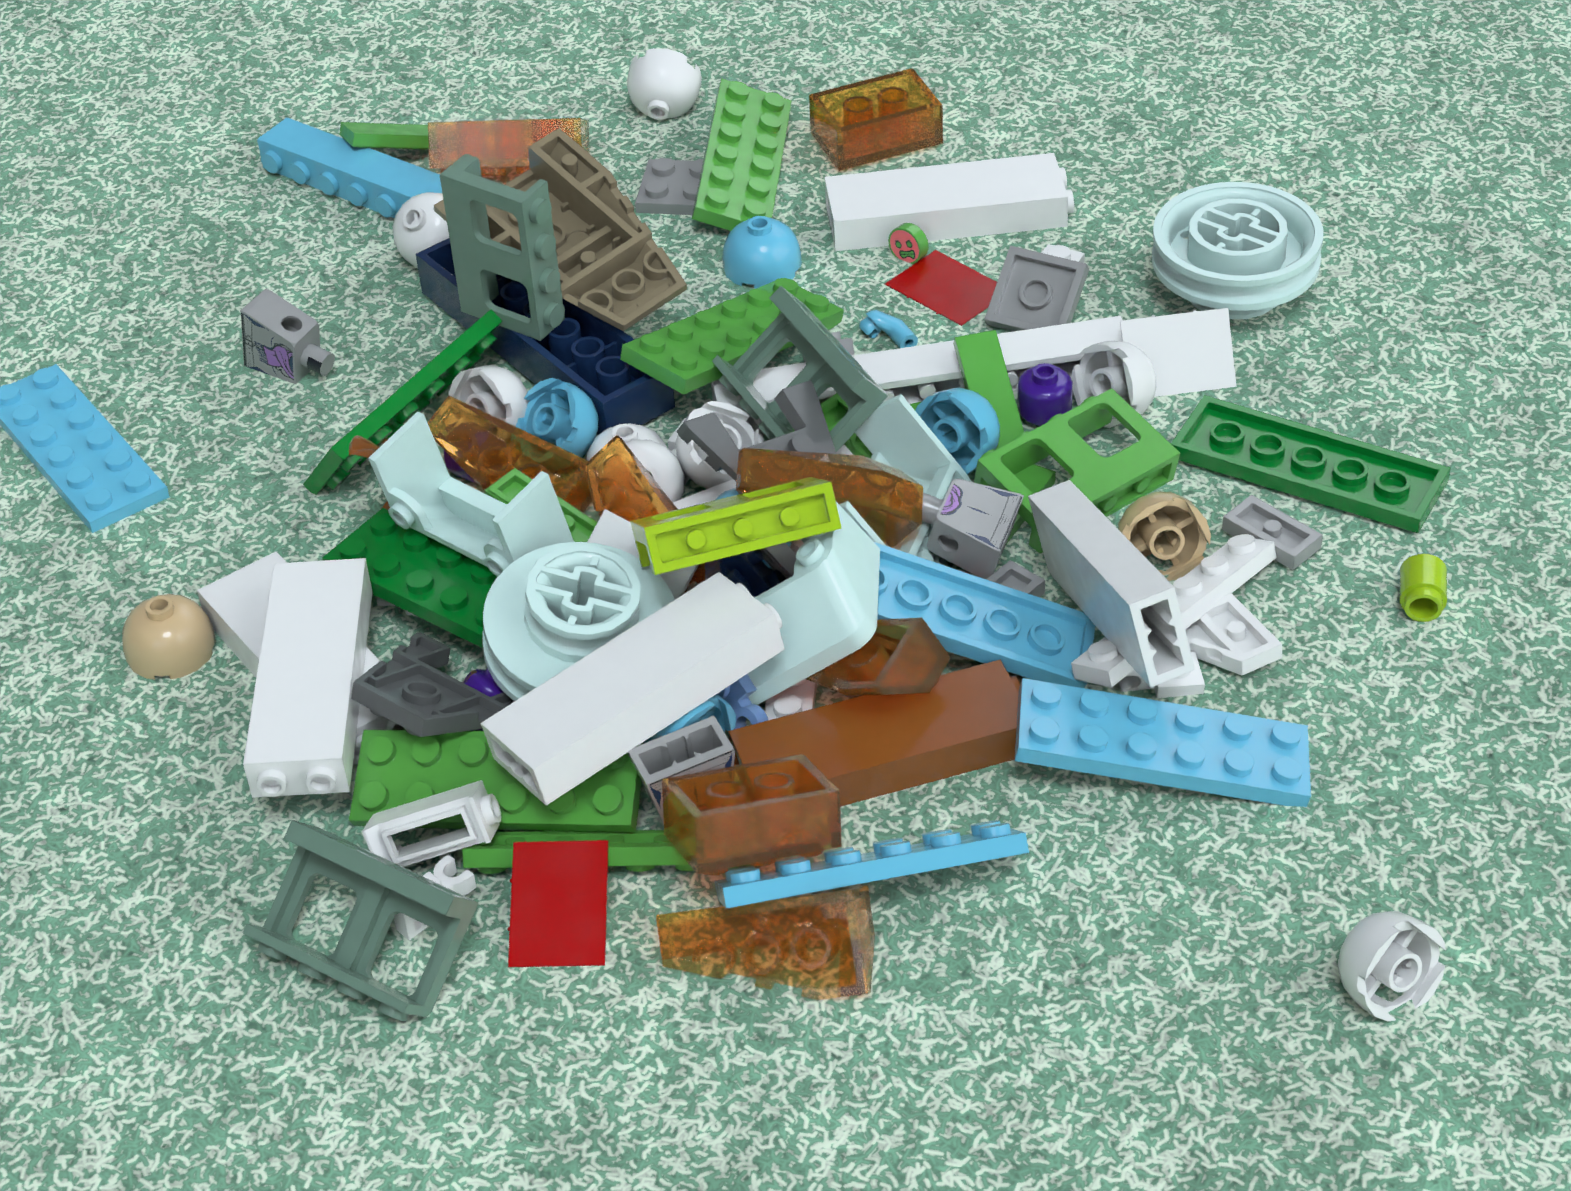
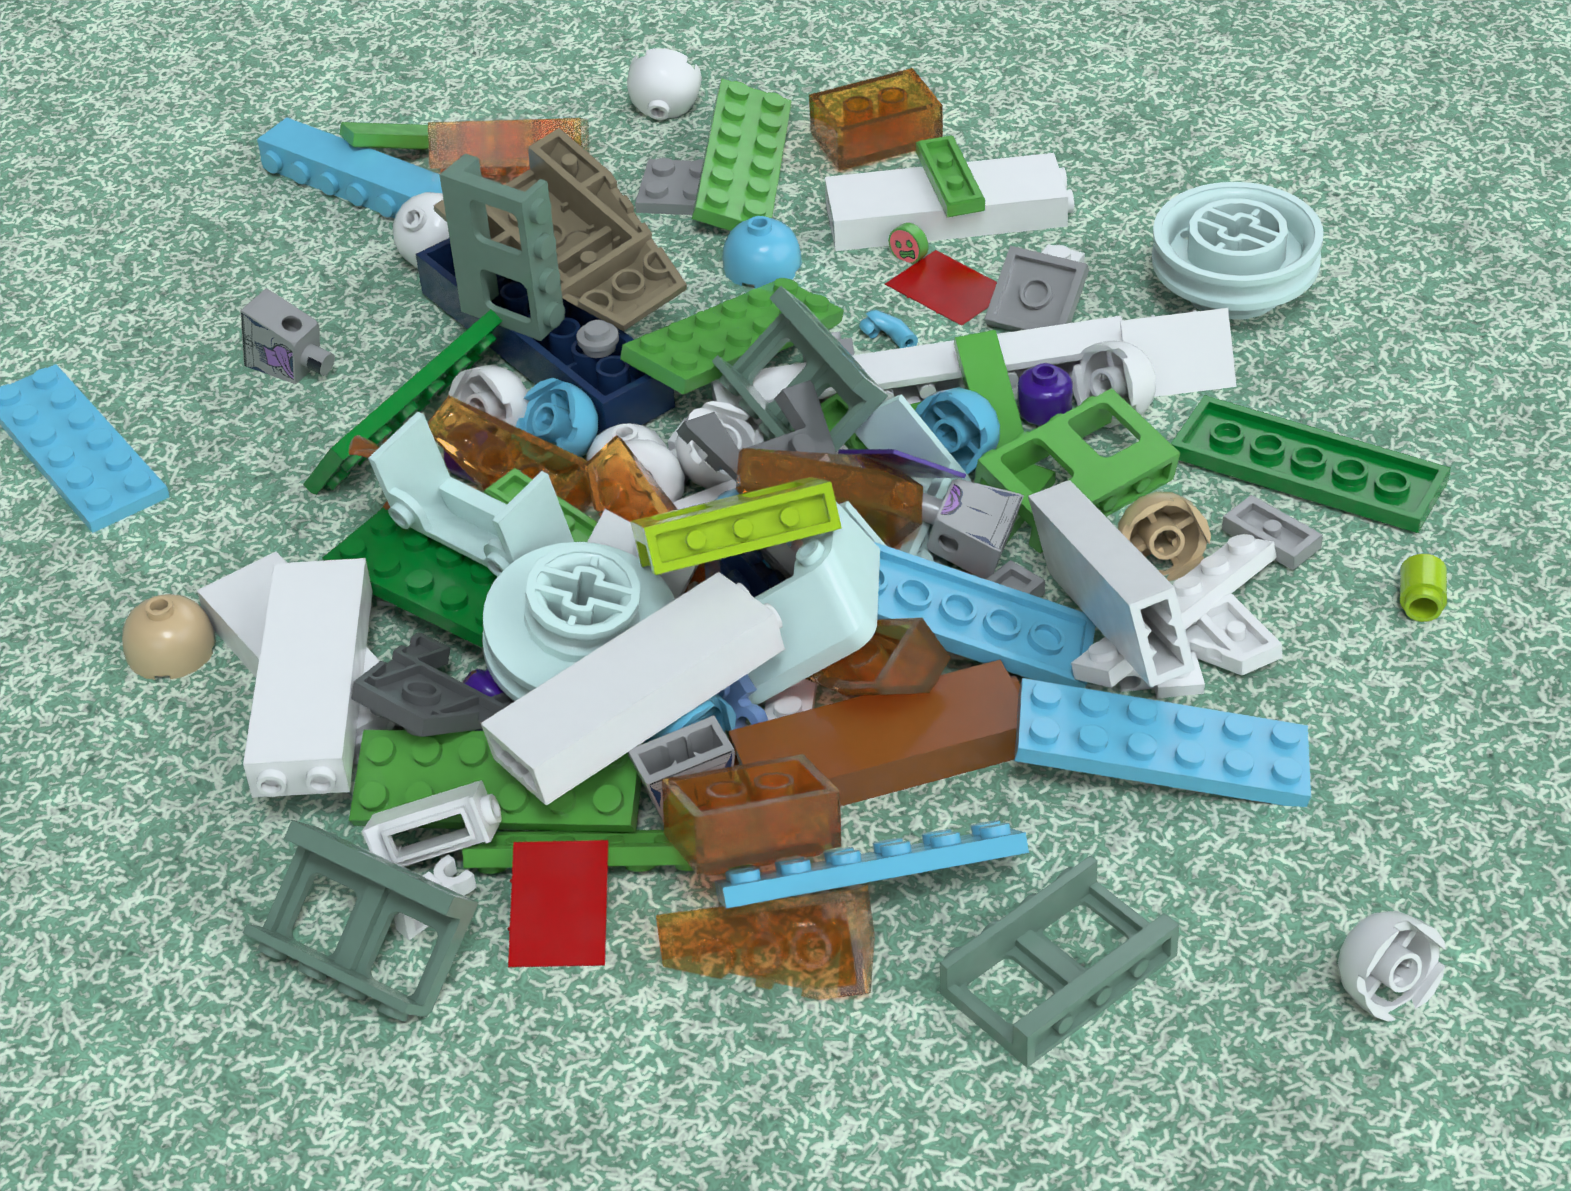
none -> light grey plate [576,320,619,358]
none -> window [838,449,966,478]
none -> bright green tile [916,135,985,218]
none -> sand green window [940,855,1179,1068]

